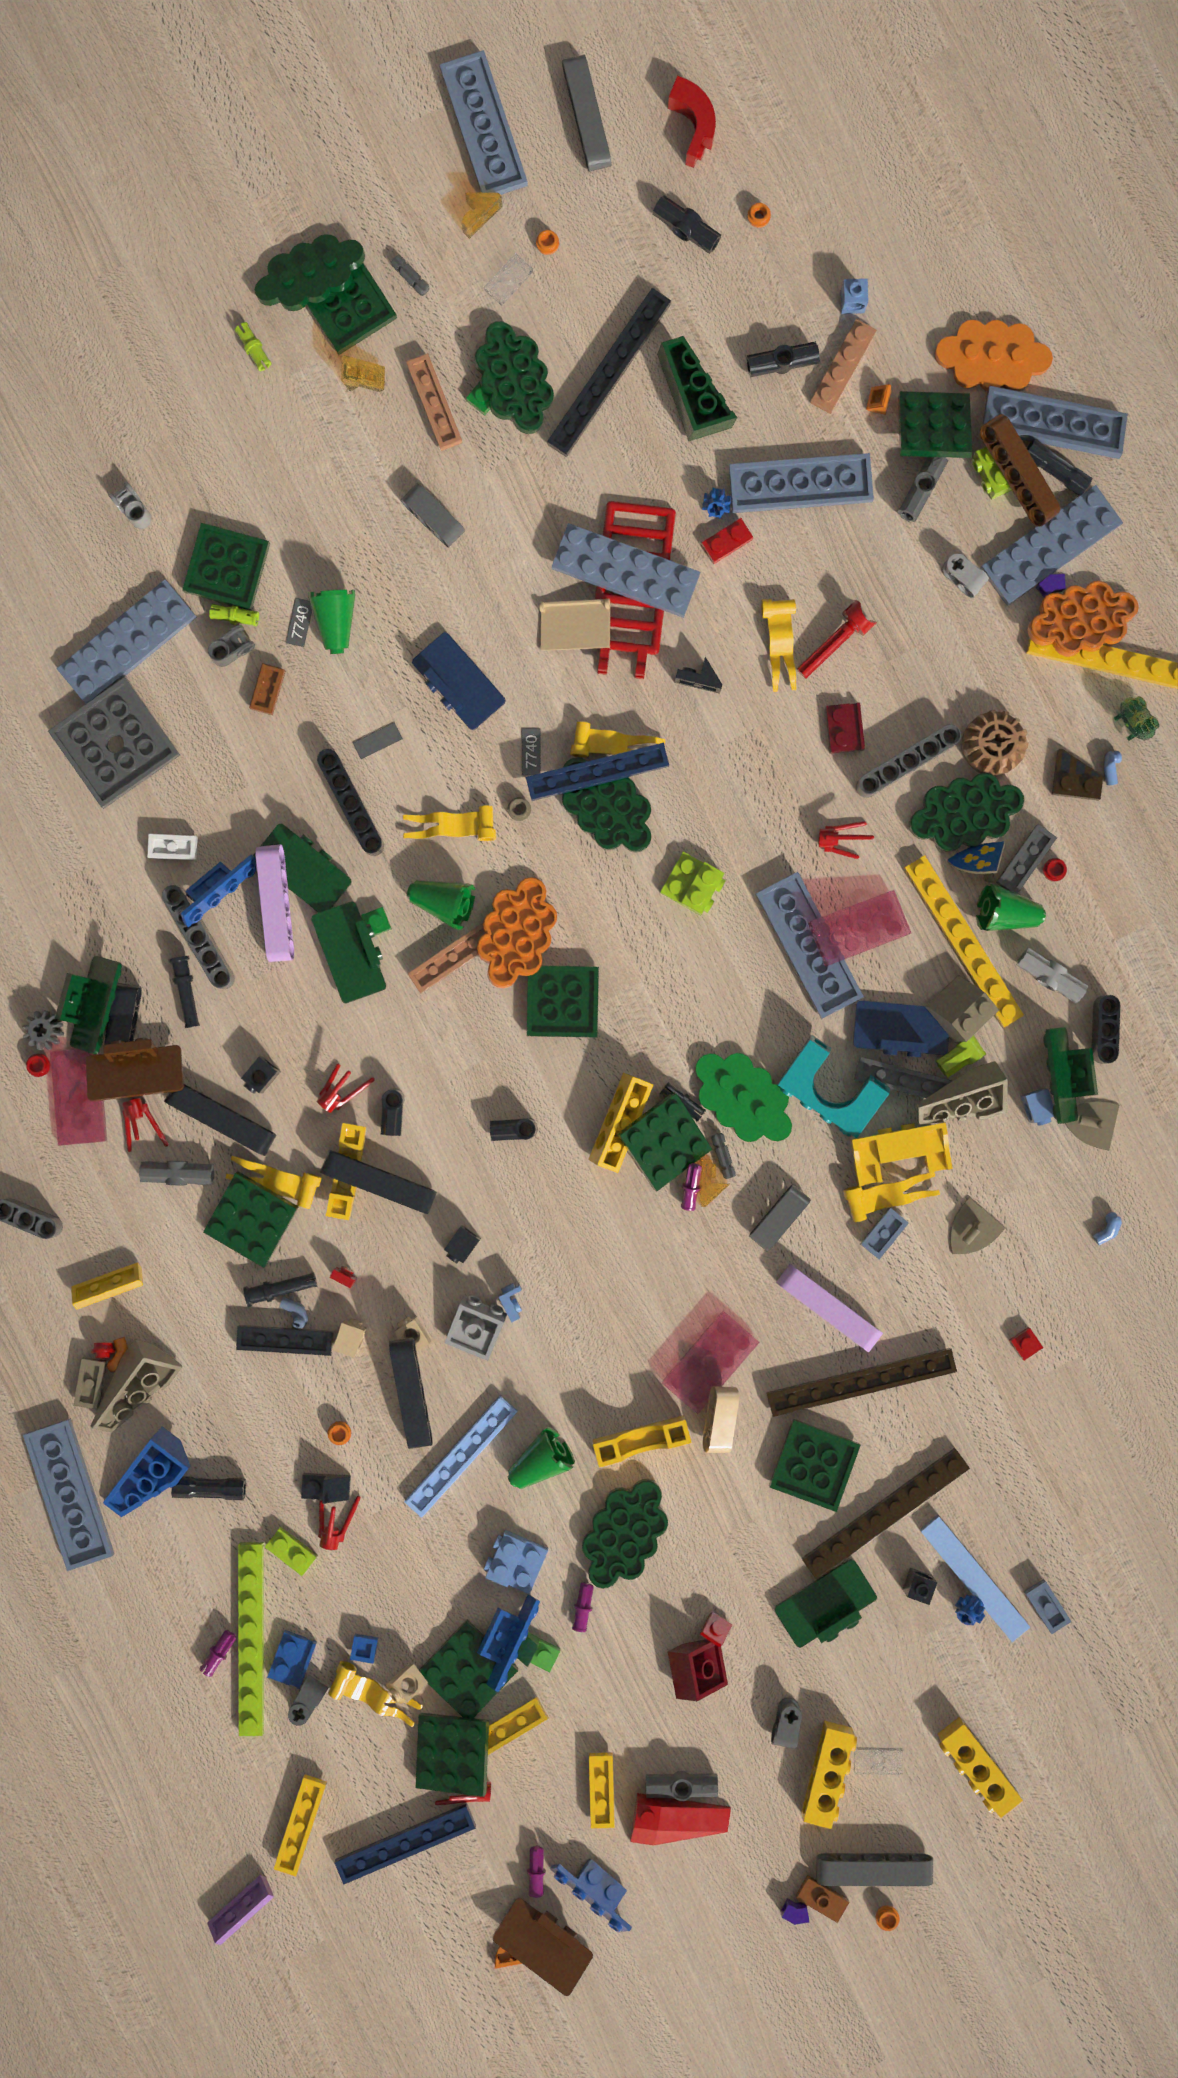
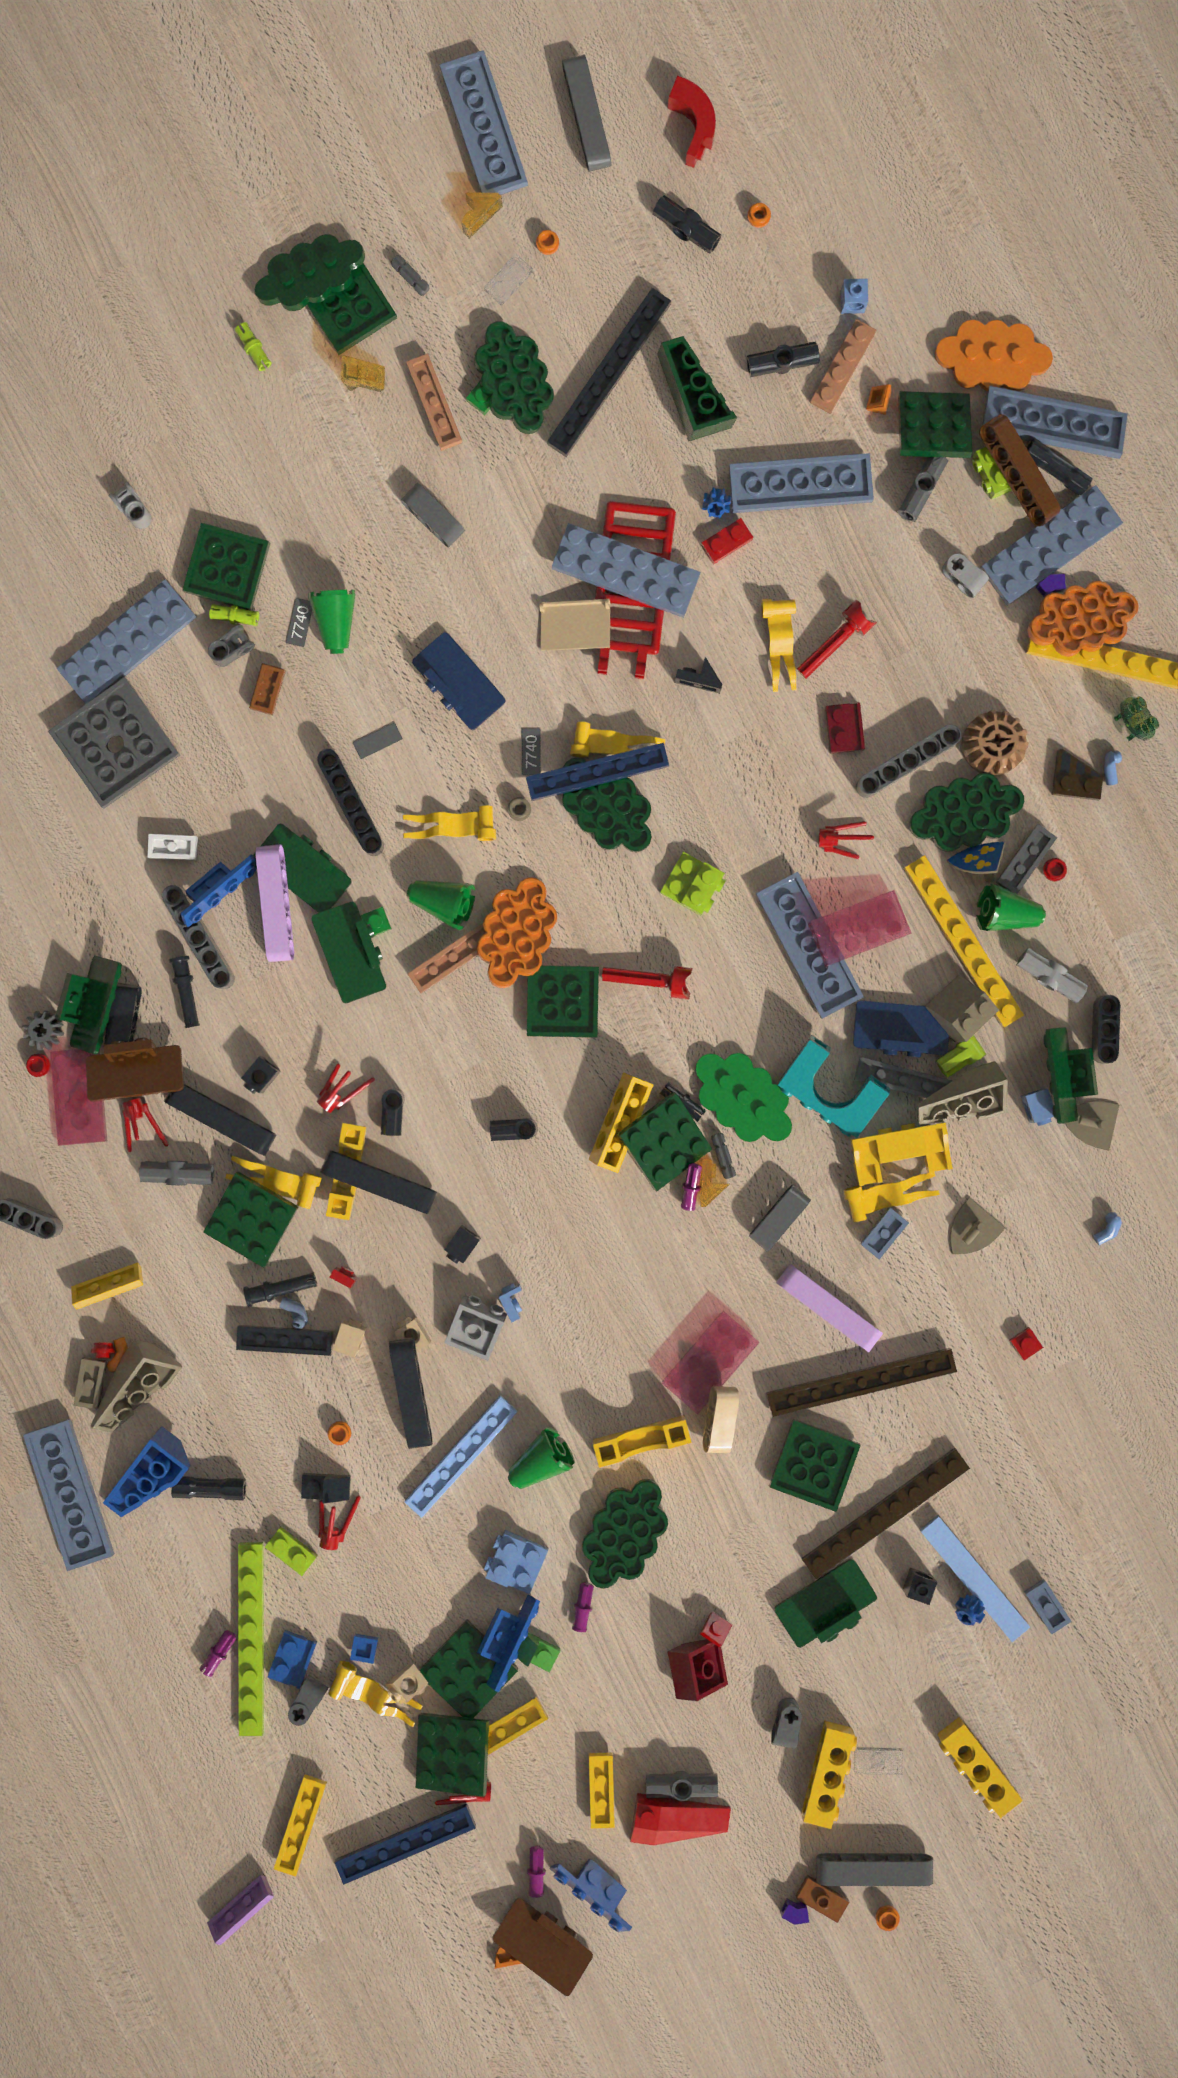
none -> red piece [602,966,693,1000]

